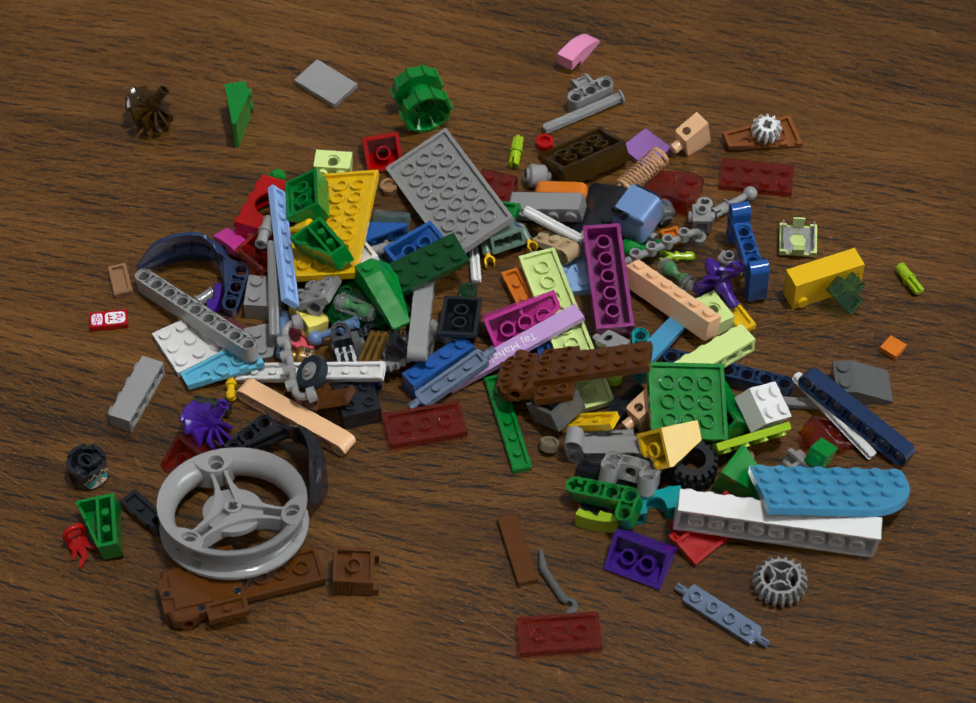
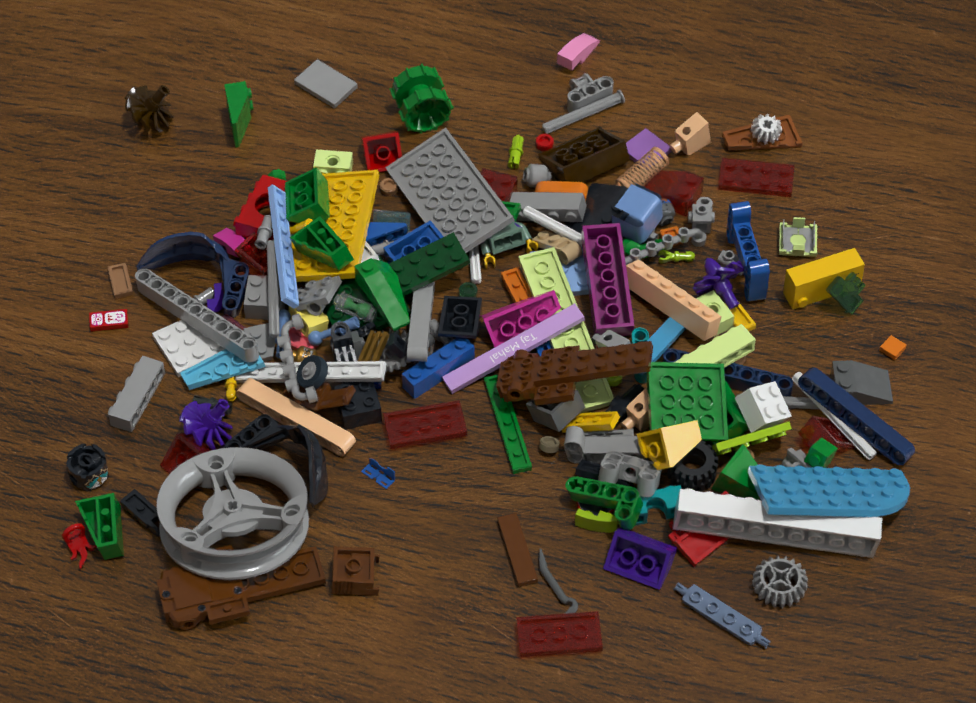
sand blue plate [407,346,496,411] -> none
clear piece [657,257,696,292] -> none
light grey pin [711,186,757,219] -> none
lime axle [895,262,924,295] -> none
none -> blue piece [361,458,395,489]

